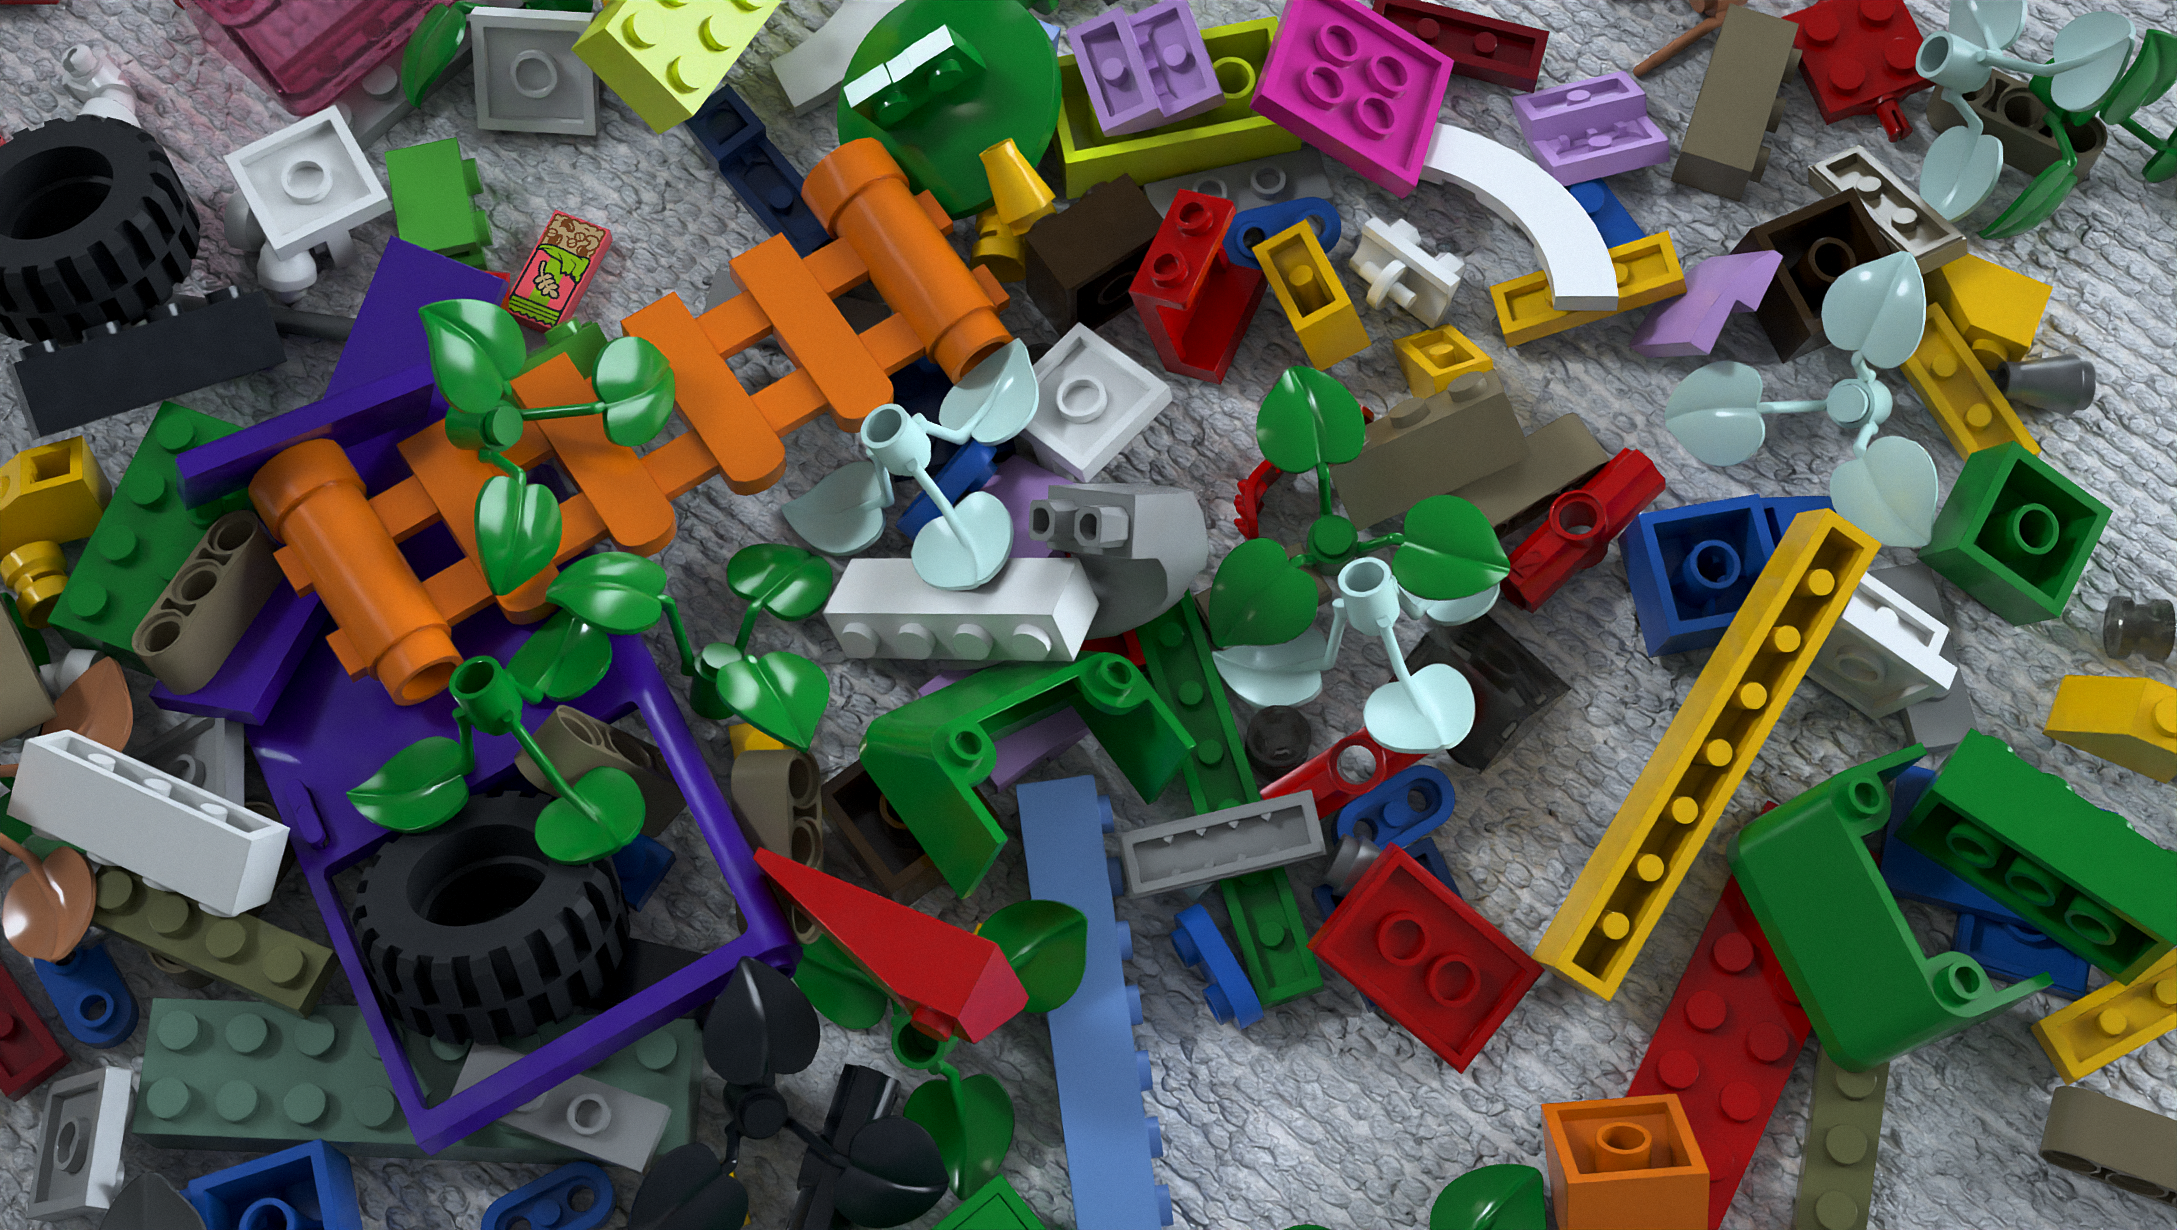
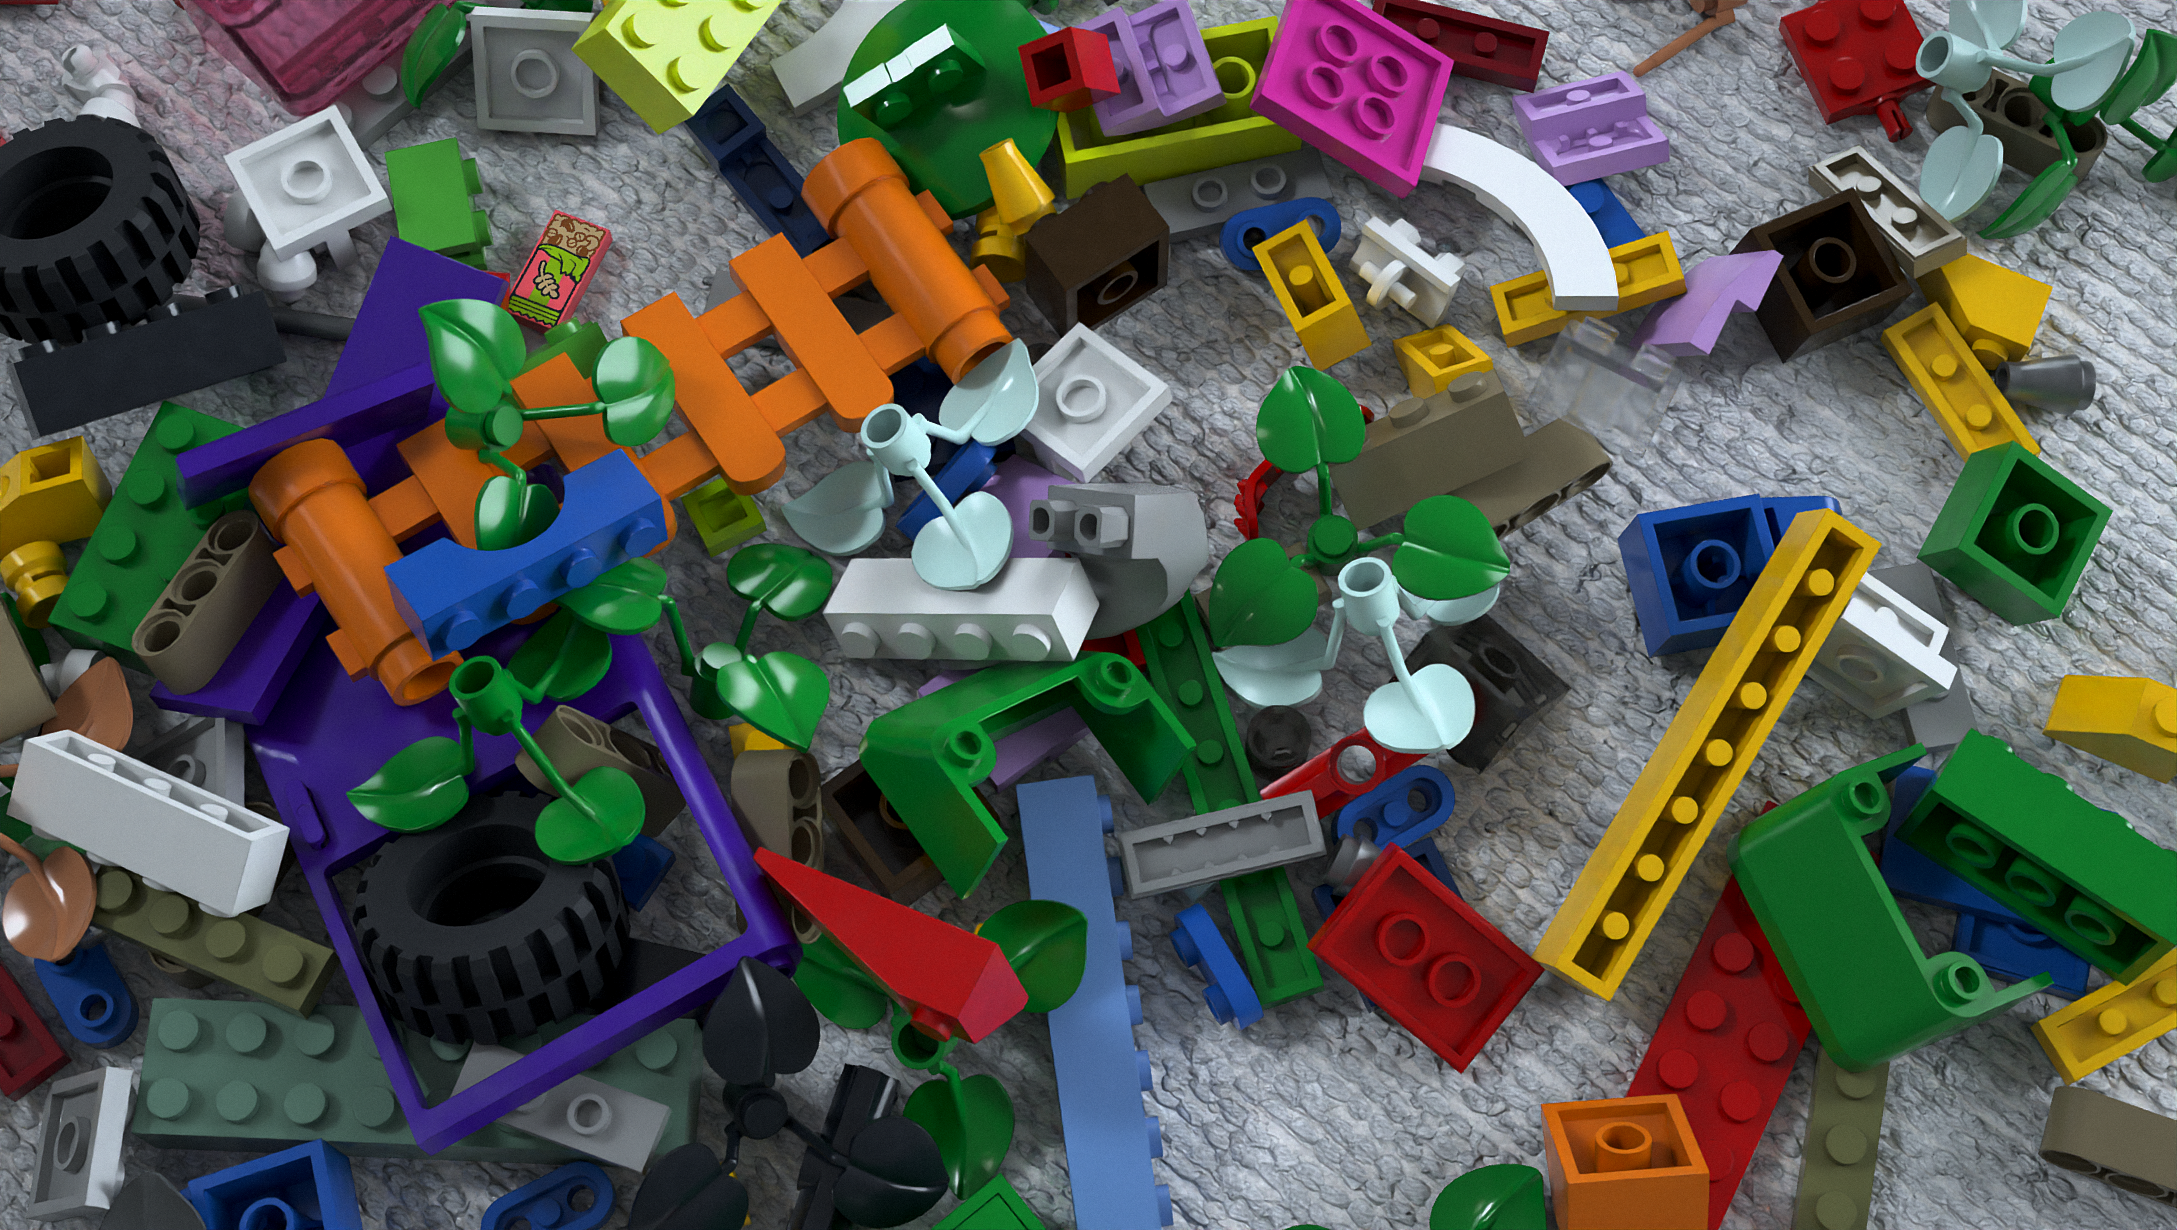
red panel [1128,188,1269,385] -> none
red piece [1500,447,1666,614] -> none
light aqua plant [1664,251,1938,547] -> none
dark tan brick [1670,3,1802,202] -> none
clear smoke wheel [2103,596,2176,662] -> none
none -> blue arch [383,448,668,662]
none -> lime plate [680,477,767,558]
none -> red brick [1018,26,1121,113]
none -> clear brick [1526,316,1684,458]

